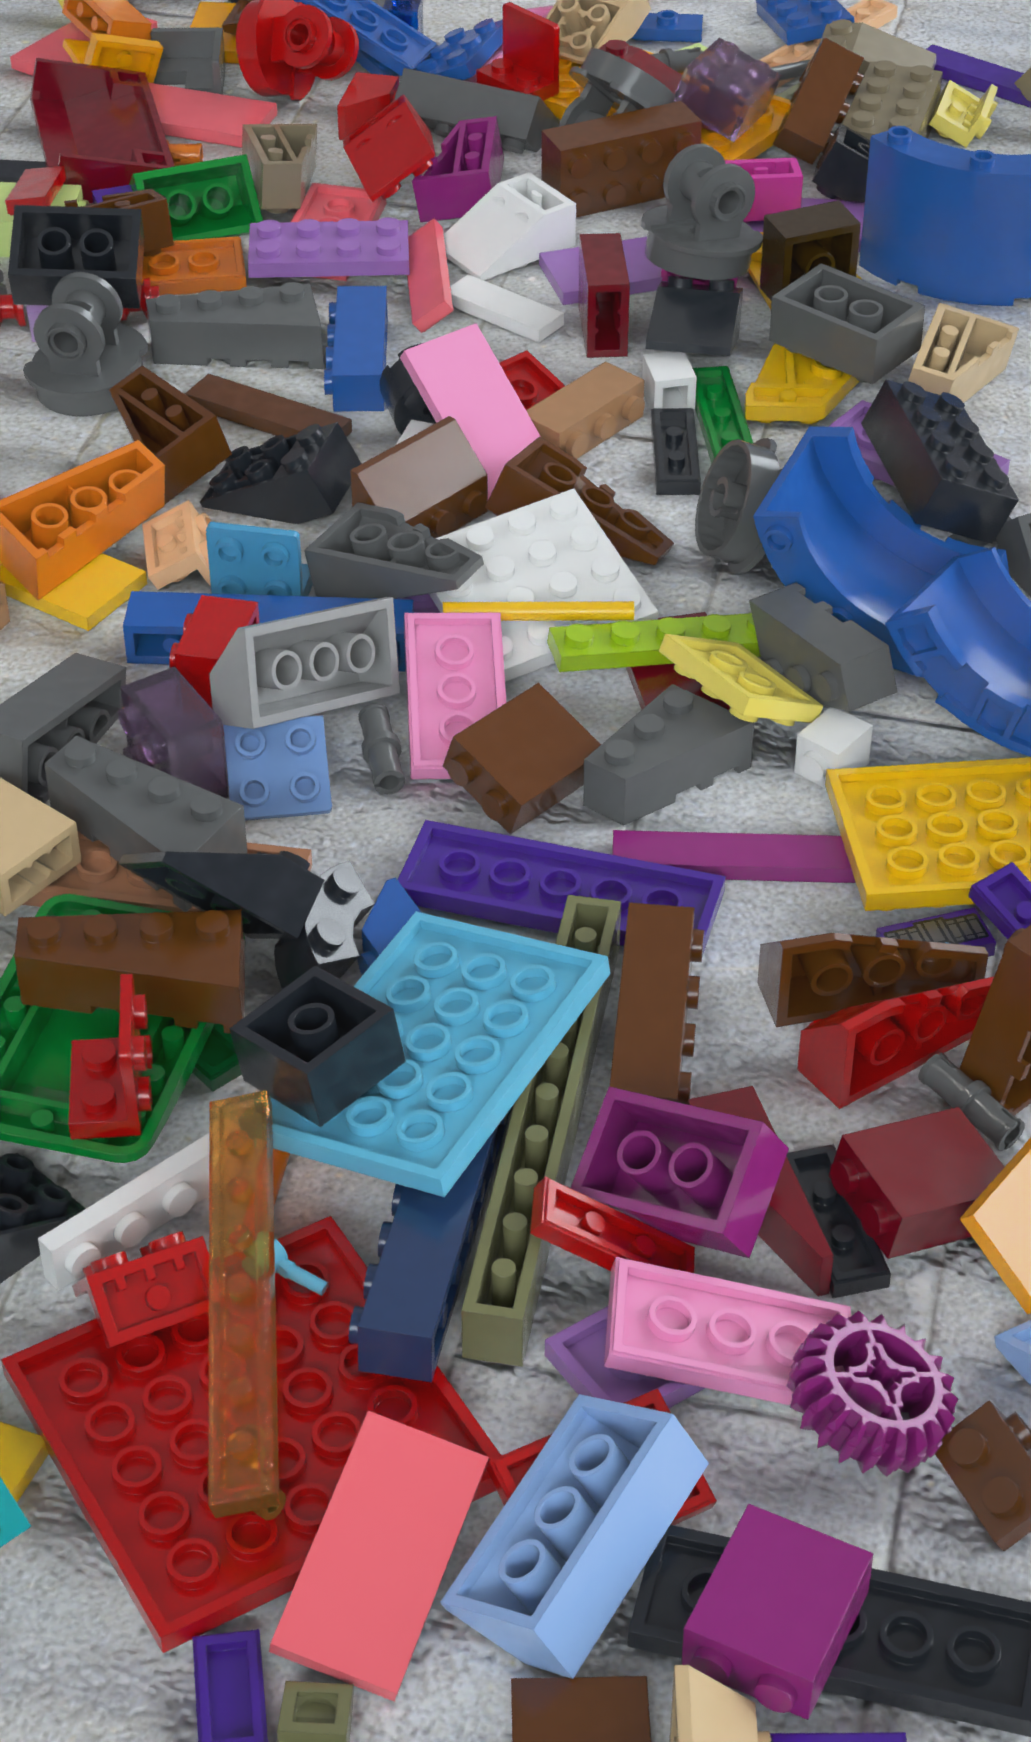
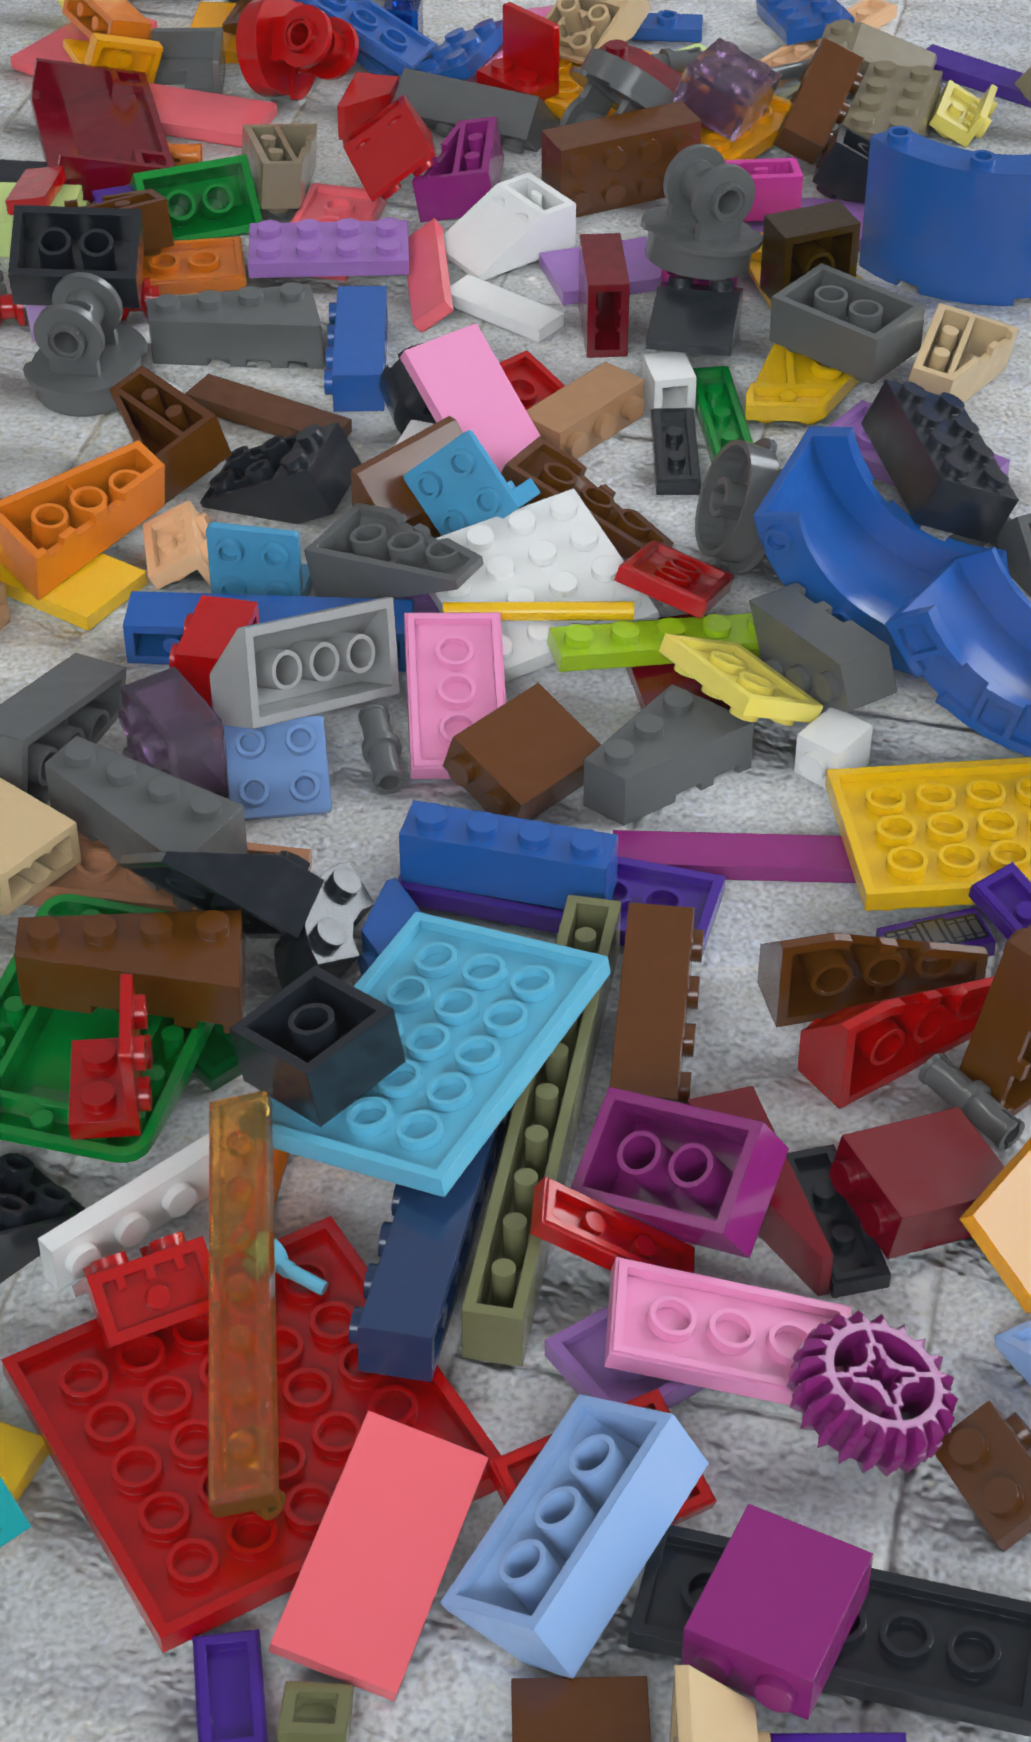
none -> blue brick [399,800,618,910]
none -> dark azure bracket [403,430,541,536]
none -> red tile [614,540,735,619]

